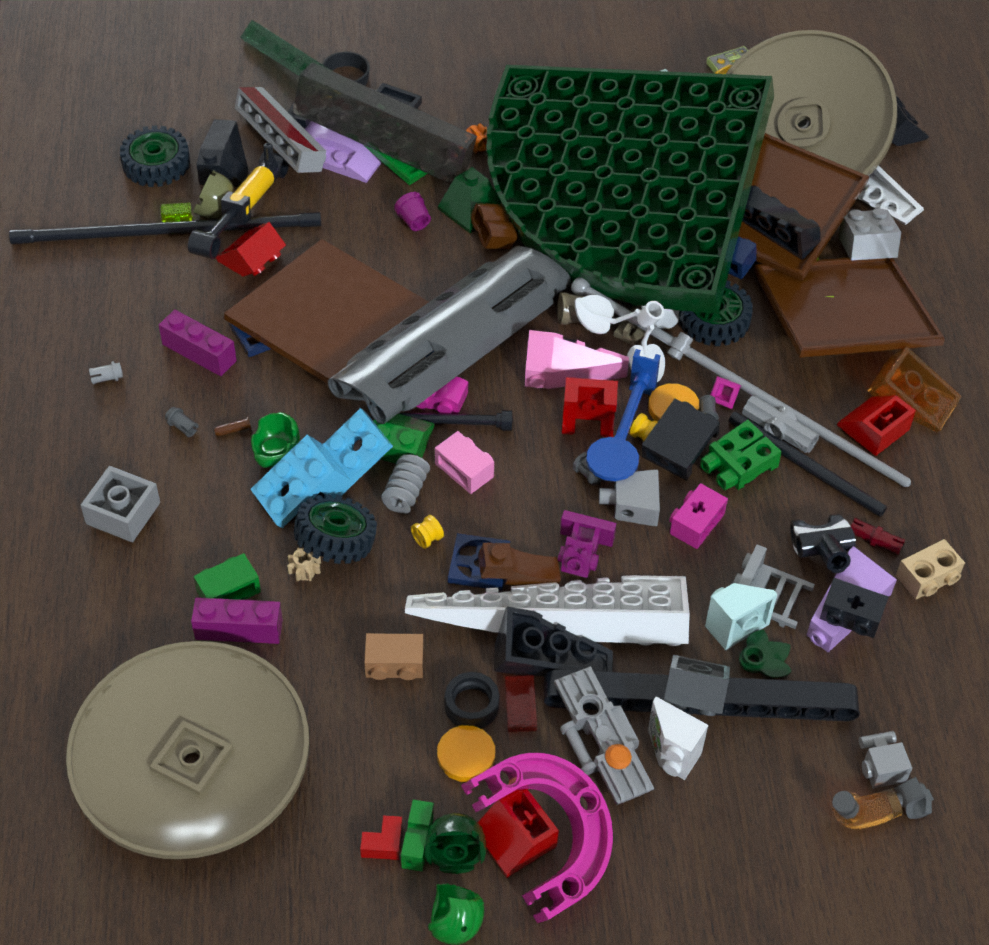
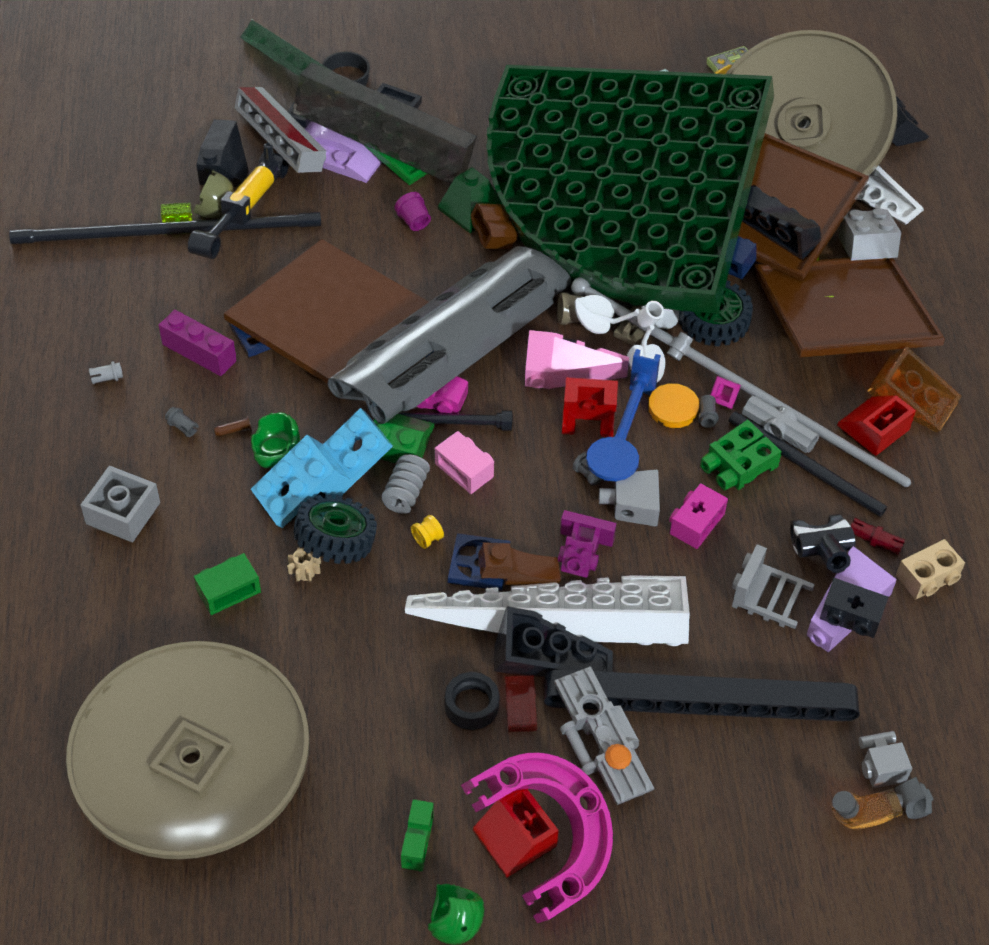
black wheel [120,125,190,187] -> none
magenta brick [191,598,283,644] -> none
red slope [215,222,286,277] -> none
red piece [360,815,403,860] -> none
medium nougat brick [365,633,424,680] -> none
dark green cylinder [424,813,486,874] -> none
light orange tile [437,725,495,782] -> none
orange gear [464,123,487,153] -> none
yellow wheel [629,413,658,442] -> none
black panel [642,398,720,481] -> none
white slope [648,697,708,780] -> none
dark grey slope [664,655,730,716] -> none
light aqua slope [705,583,777,650] -> none
dark green plate [739,629,792,679] -> none

